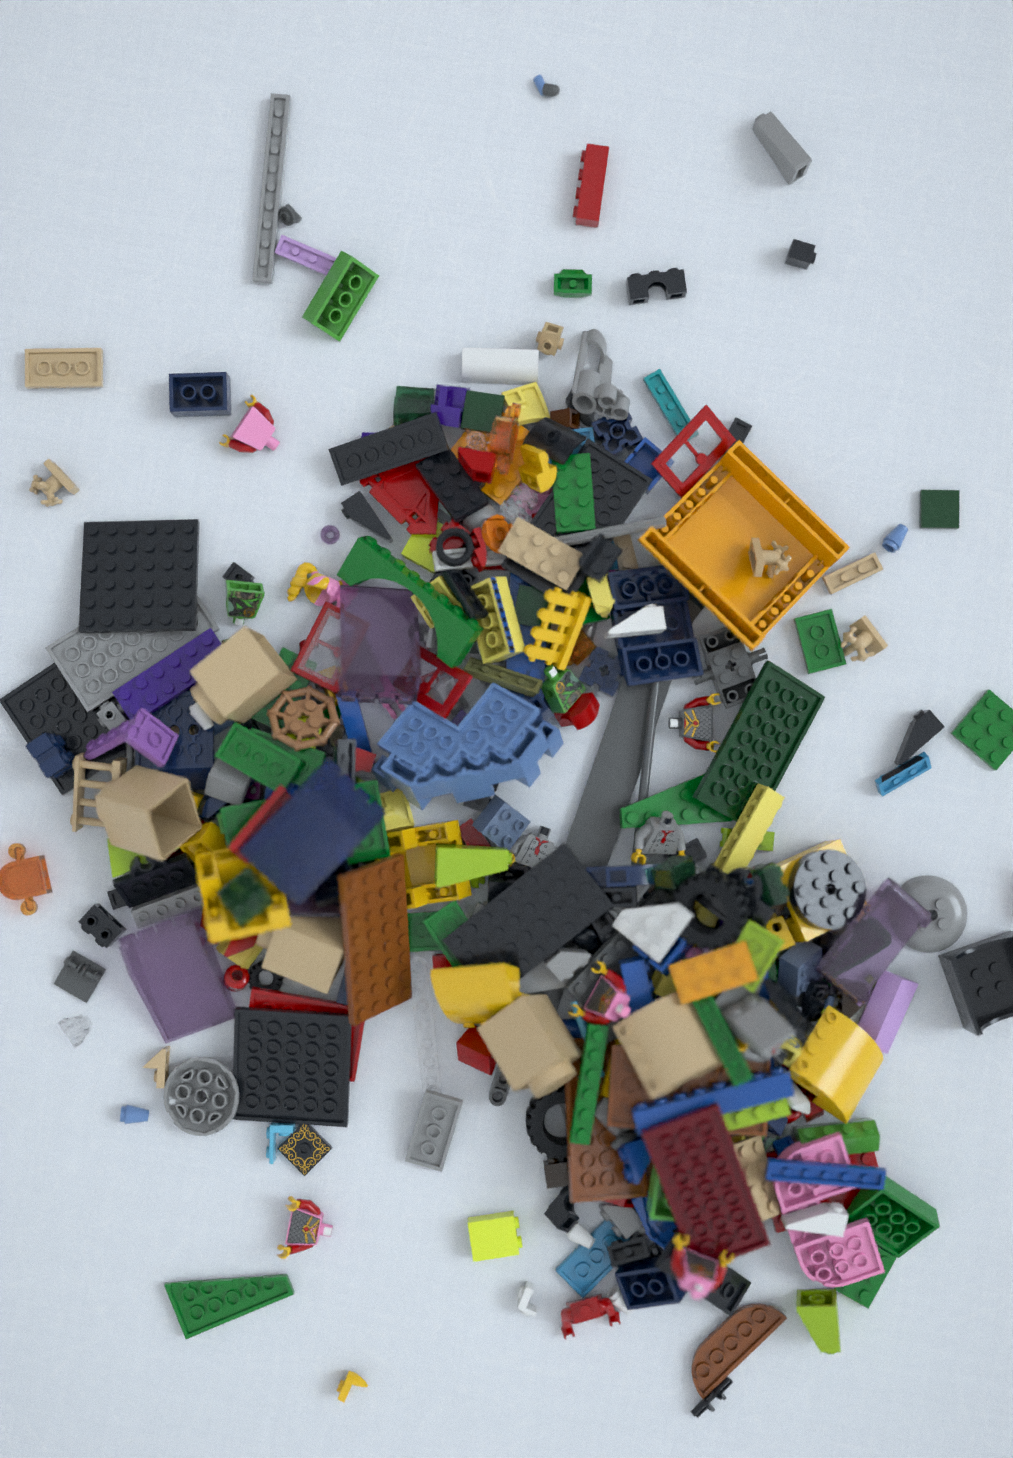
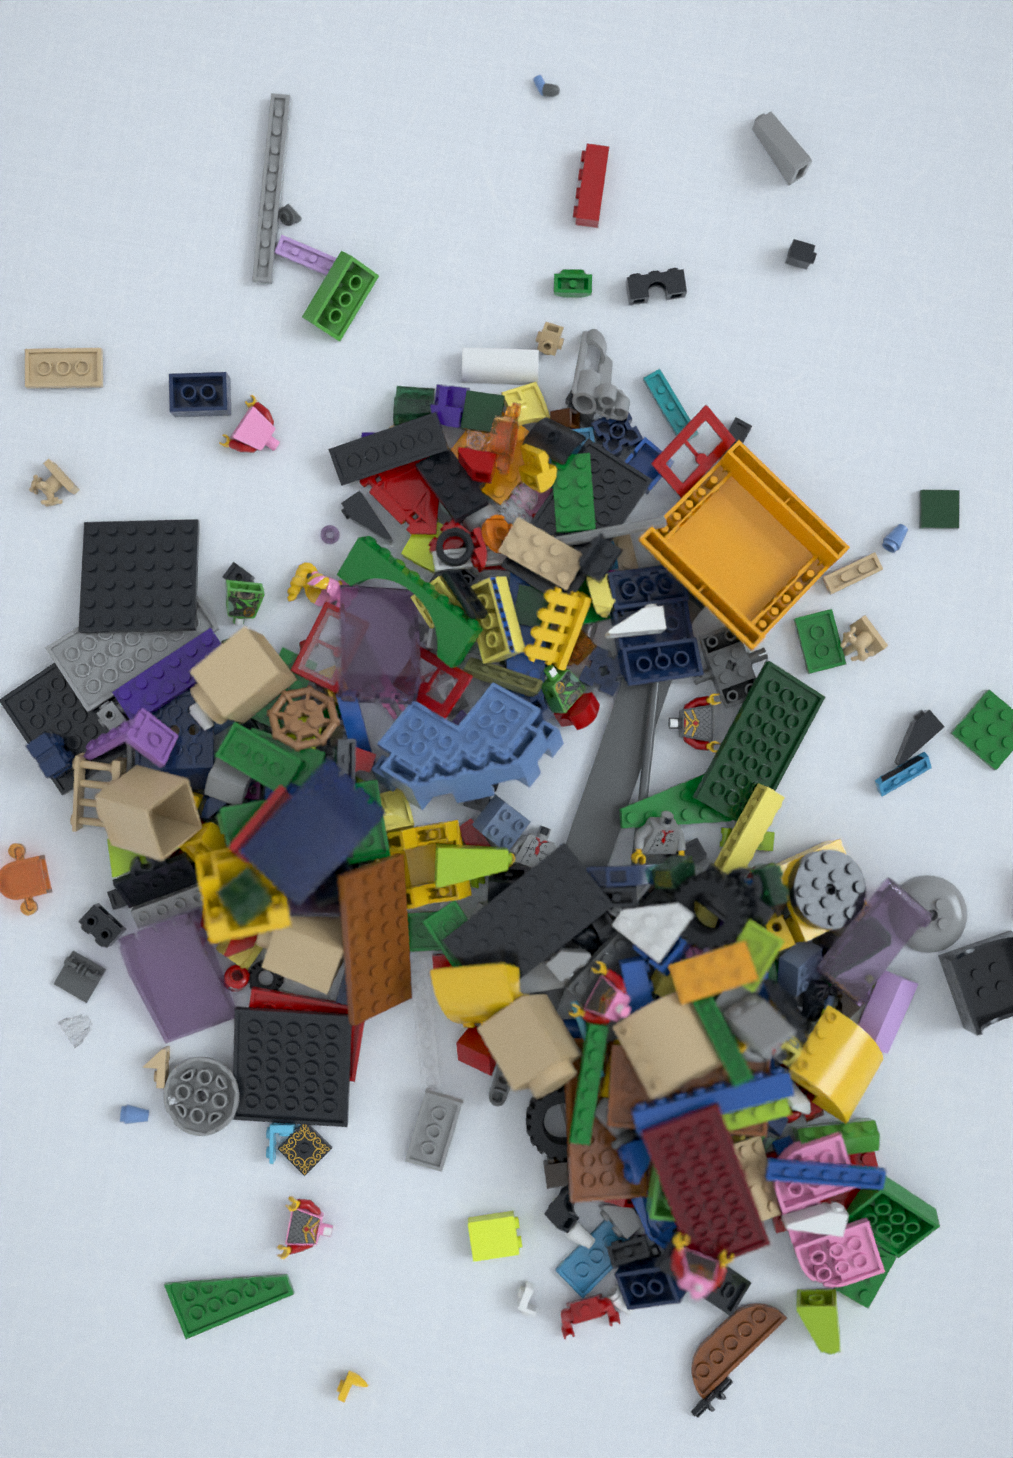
tan piece [748,538,792,578] -> none

